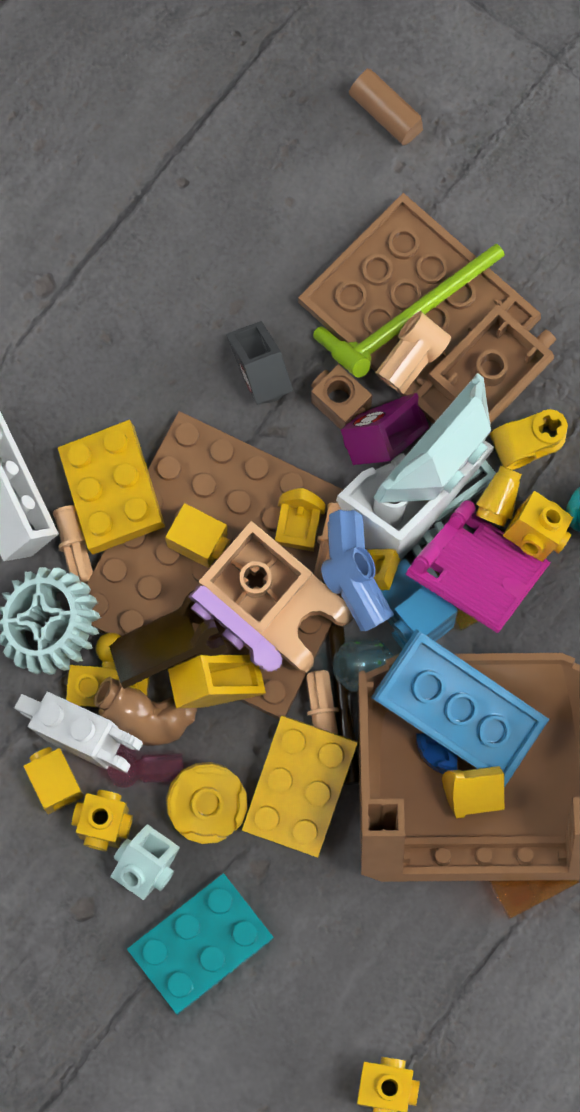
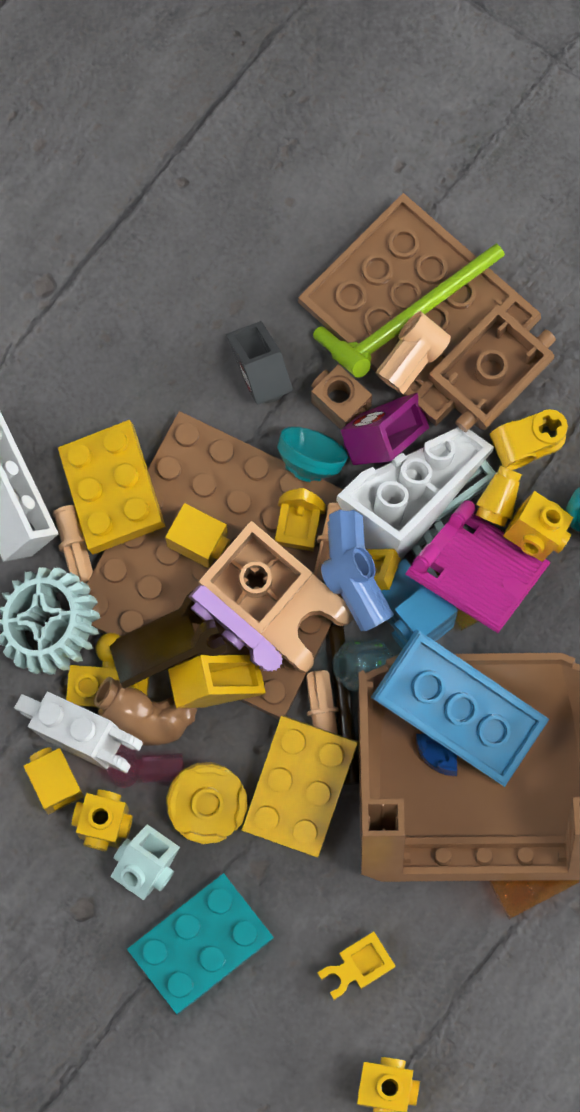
medium nougat brick [349,68,423,145] -> none
light aqua wedge [373,373,491,503] -> none
yellow tile [442,766,505,819] -> none
none -> teal piece [277,427,348,482]
none -> yellow plate [317,931,396,1000]

